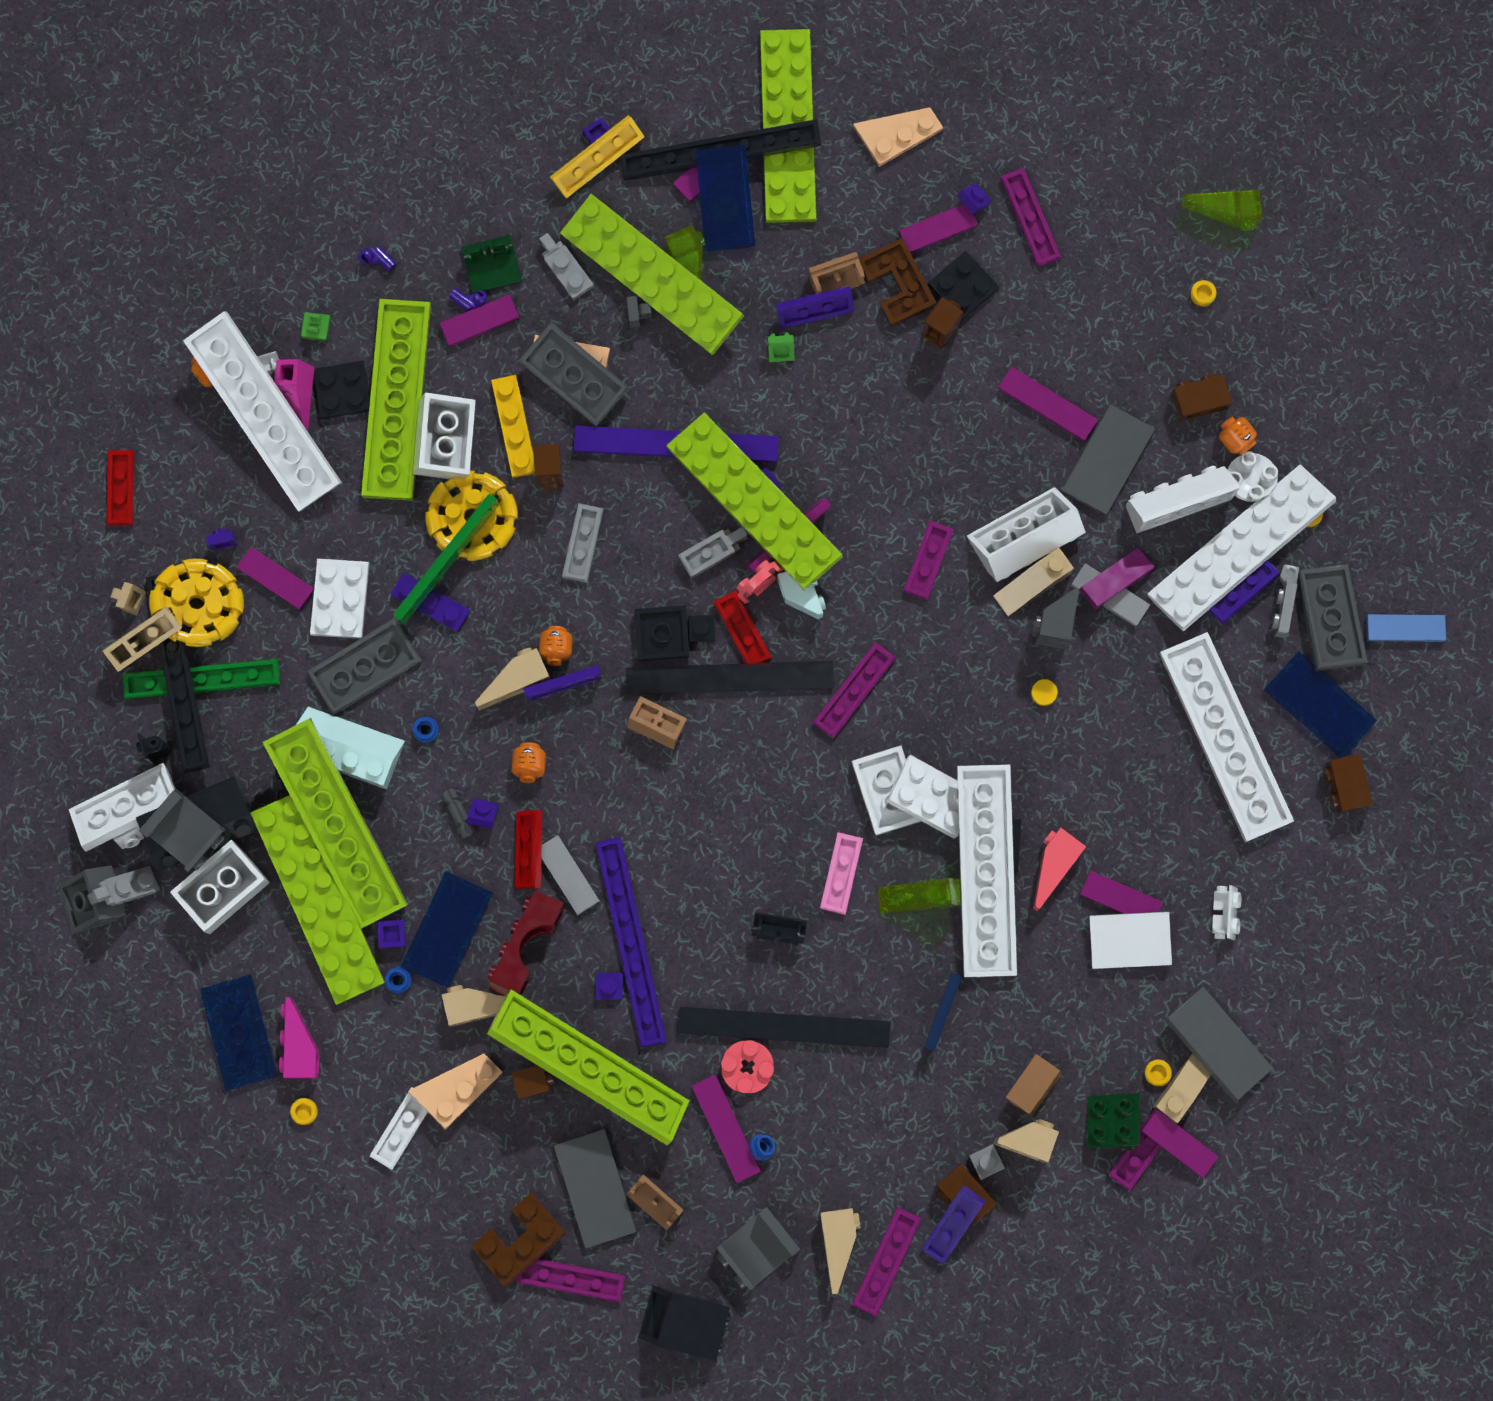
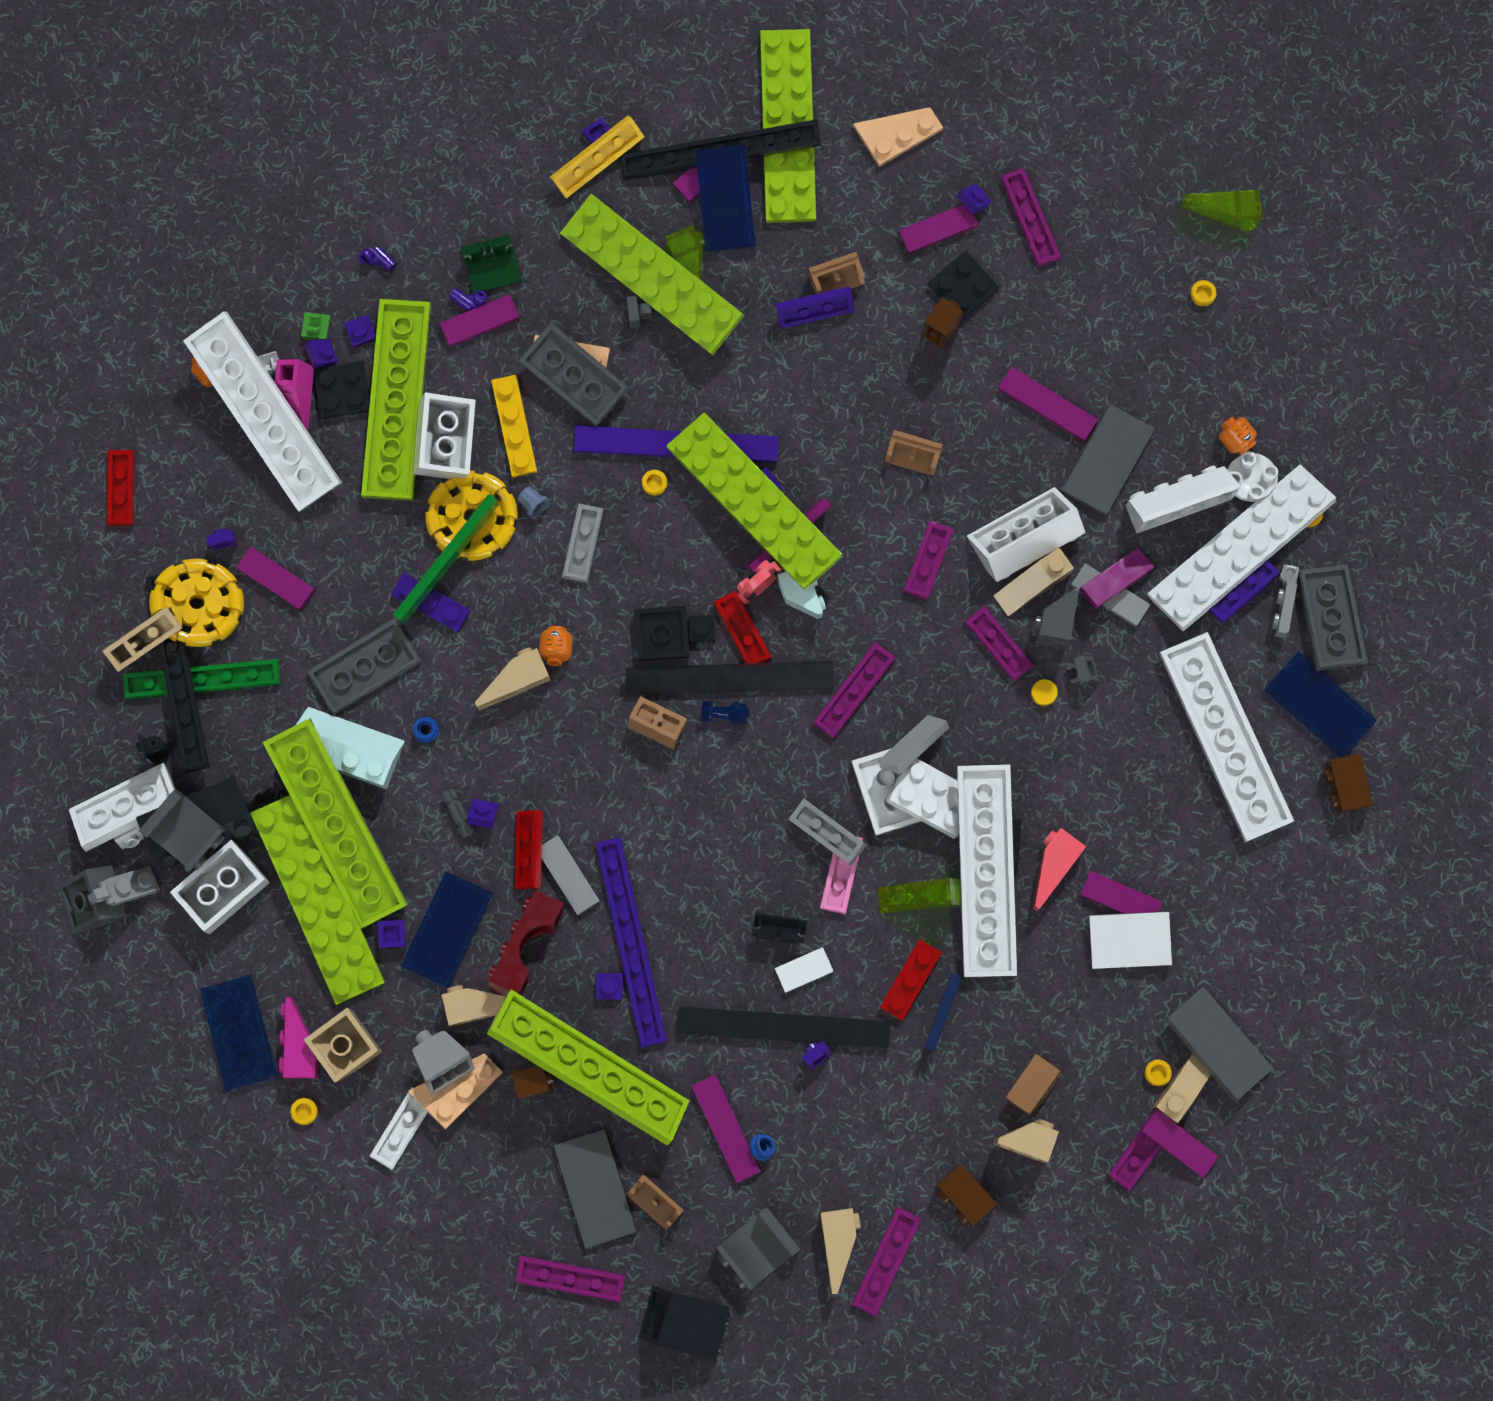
tan tile [110,582,146,616] -> none
white plate [310,558,369,639] -> none
blue plate [385,967,411,994] -> none
reddish brown plate [471,1192,567,1288] -> none
orange head [511,742,546,783] -> none
dark purple tile [523,665,602,702] -> none
reddish brown brick [533,444,564,491] -> none
light grey hinge [539,233,594,301] -> none
light grey hinge [678,527,748,579] -> none
coral plate [721,1040,774,1093] -> none
bright green tile [768,332,795,362] -> none
reddish brown plate [859,238,936,327] -> none
dark purple tile [921,1185,986,1265] -> none
light grey plate [969,1144,1005,1180] -> none
dark green hinge [1087,1093,1140,1151] -> none
reddish brown brick [1171,374,1232,422] -> none
white hinge [1212,885,1242,940] -> none
medium blue tile [1366,614,1446,642] -> none
none -> dark purple plate [304,339,338,368]
none -> tan slope [304,1008,382,1083]
none -> dark purple plate [344,315,376,348]
none -> light grey torso [412,1030,475,1095]
none -> sand blue piece [518,487,550,519]
none -> yellow tile [642,470,667,496]
none -> clear blue leg [701,701,750,726]
none -> white tile [775,947,833,993]
none -> light grey plate [789,799,867,865]
none -> dark purple plate [802,1041,832,1071]
none -> light grey tile [878,715,949,774]
none -> red plate [880,939,942,1021]
none -> medium nougat hinge [885,430,943,476]
none -> magenta tile [964,606,1034,682]
none -> dark grey tile [1066,655,1100,684]

